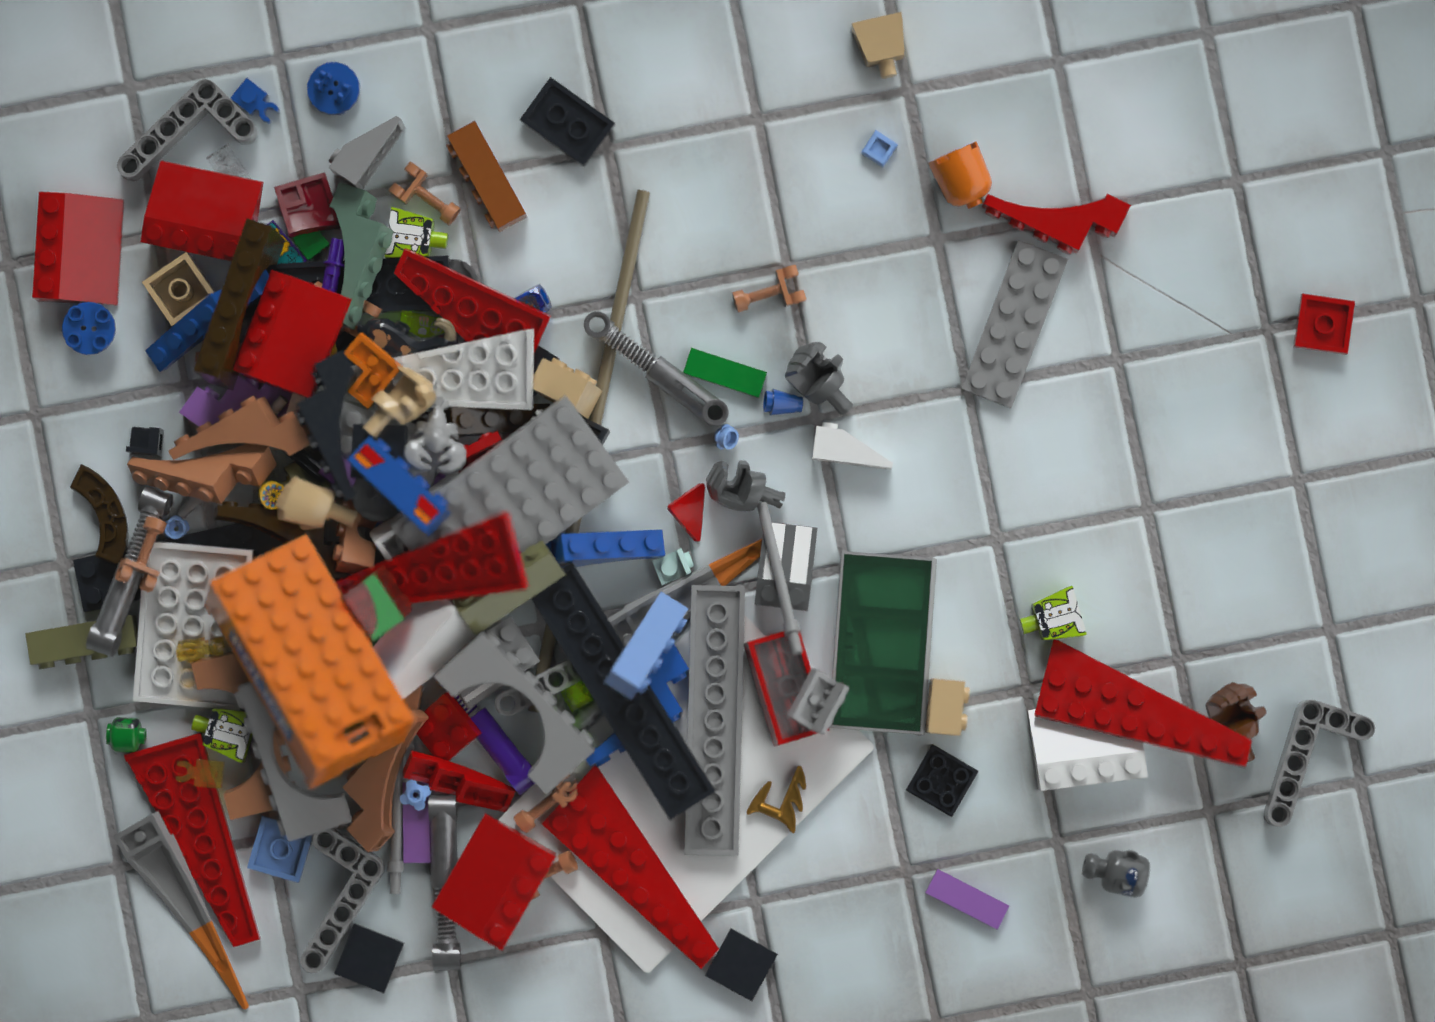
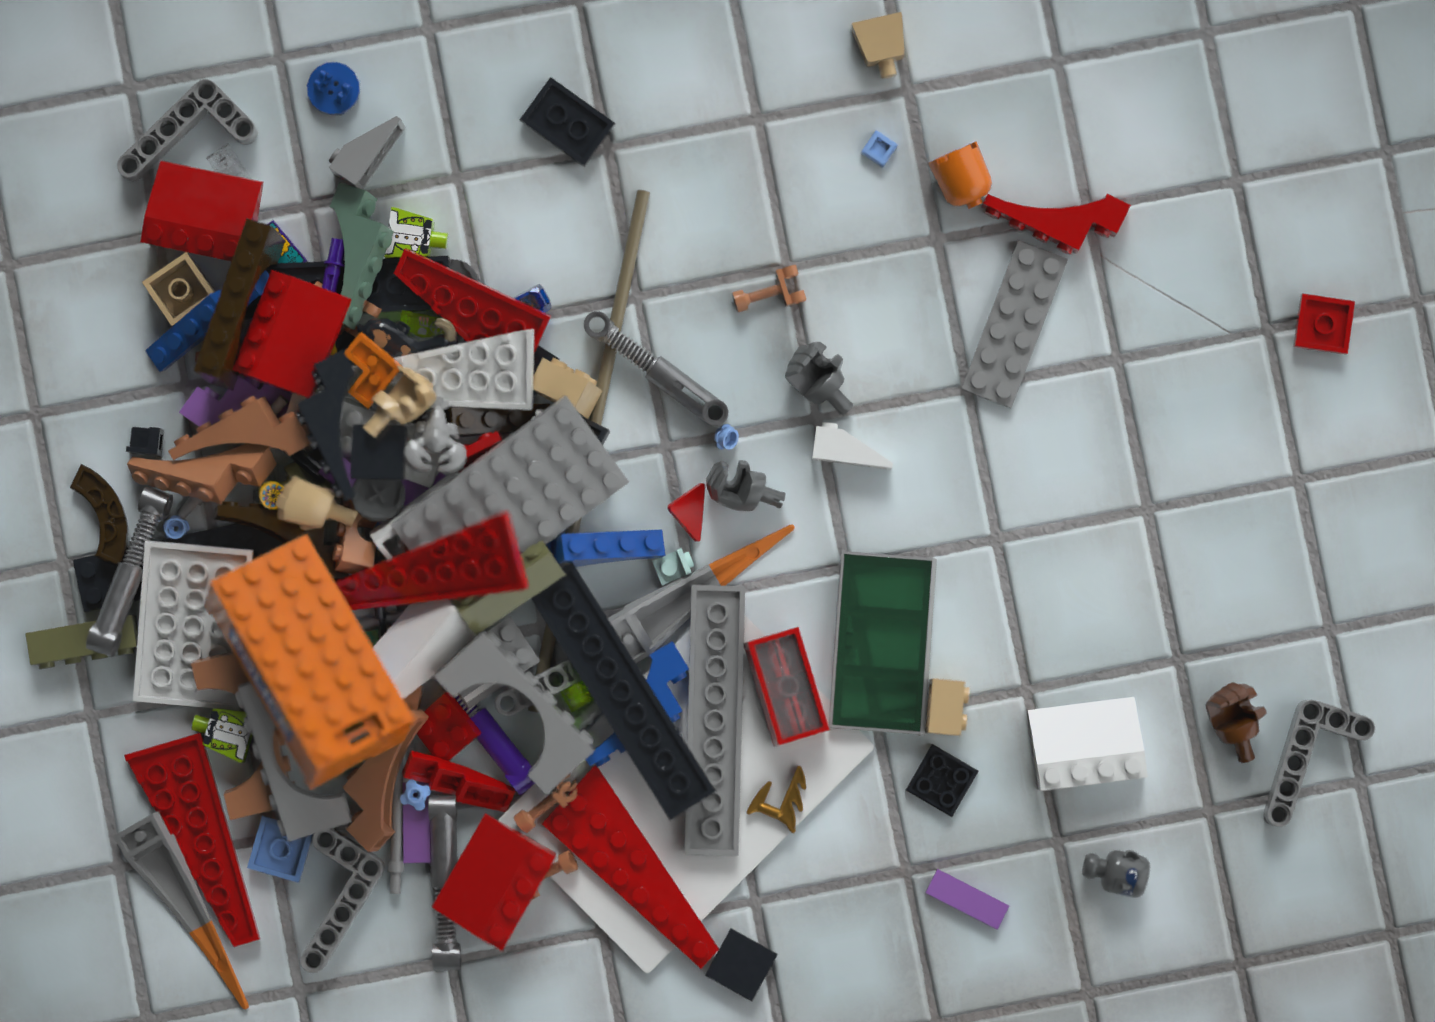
red slope [32,192,124,305] -> none
blue plate [62,302,116,355] -> none
green head [106,717,147,753] -> none
nougat bar [115,516,167,593] -> none
clear yellow plate [176,637,225,663] -> none
clear yellow plate [176,759,225,789] -> none
blue plate [230,78,280,124] -> none
dark red plate [274,172,340,238] -> none
green tile [292,231,330,261] -> none
black tile [334,923,404,993] -> none
clear red slope [340,565,413,643] -> none
blue brick [347,436,452,537] -> none
nougat bar [388,161,461,226] -> none
dark orange brick [446,121,527,232] -> none
medium blue brick [604,592,688,700] -> none
green tile [683,348,767,398] -> none
dark grey slope [754,522,818,611] -> none
light grey bar [757,502,803,655] -> none
blue cone [763,389,803,415] -> none
light grey bracket [787,668,849,735] -> none
torso [1019,585,1087,640] -> none
red wing [1034,639,1252,768] -> none

